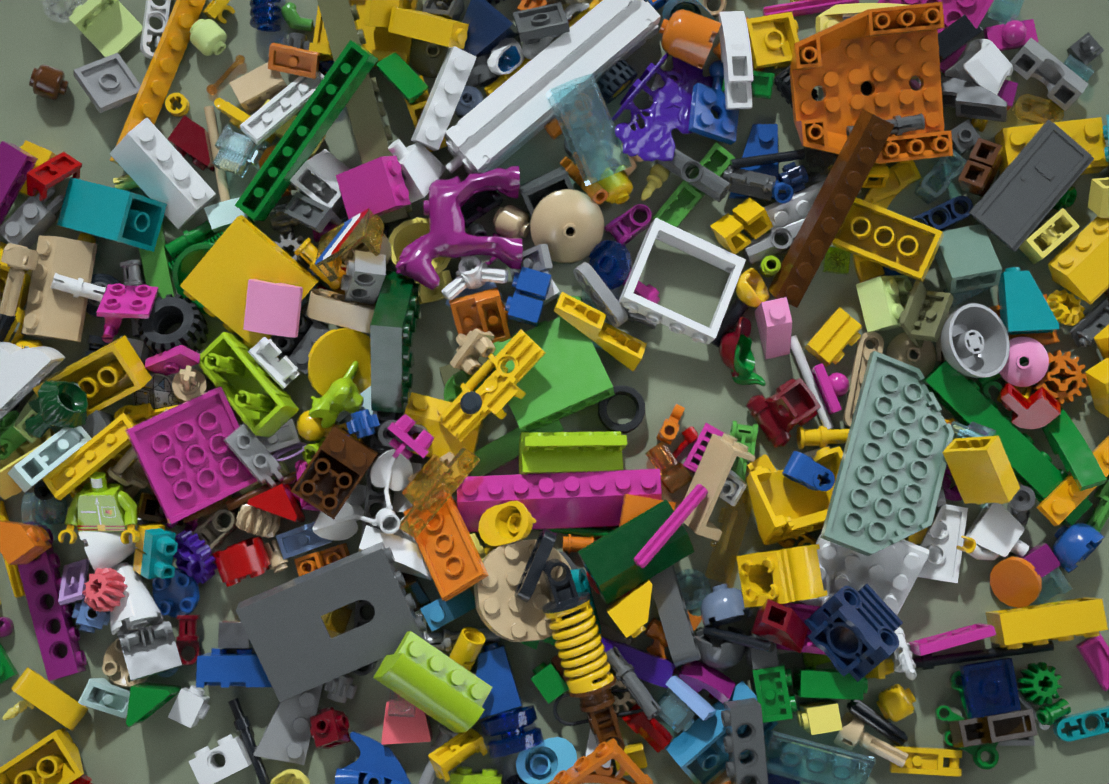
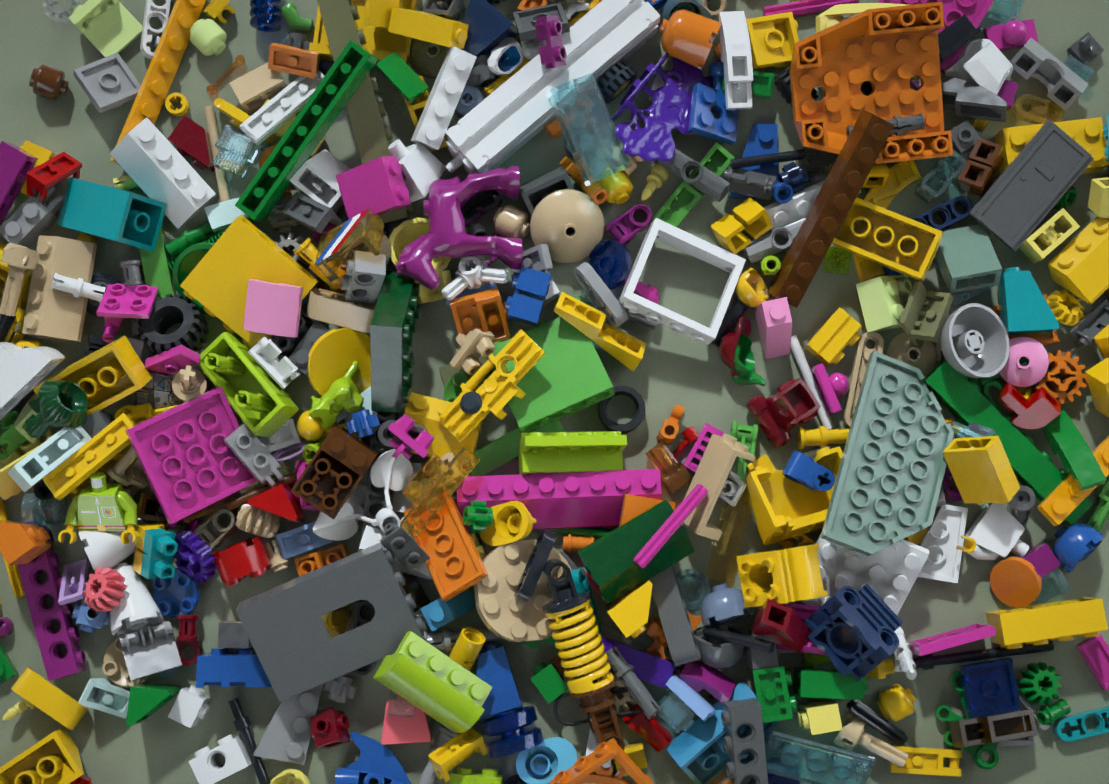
none -> dark grey hinge [380,523,430,572]
none -> green gear [463,500,493,533]
none -> magenta hinge [535,14,567,69]

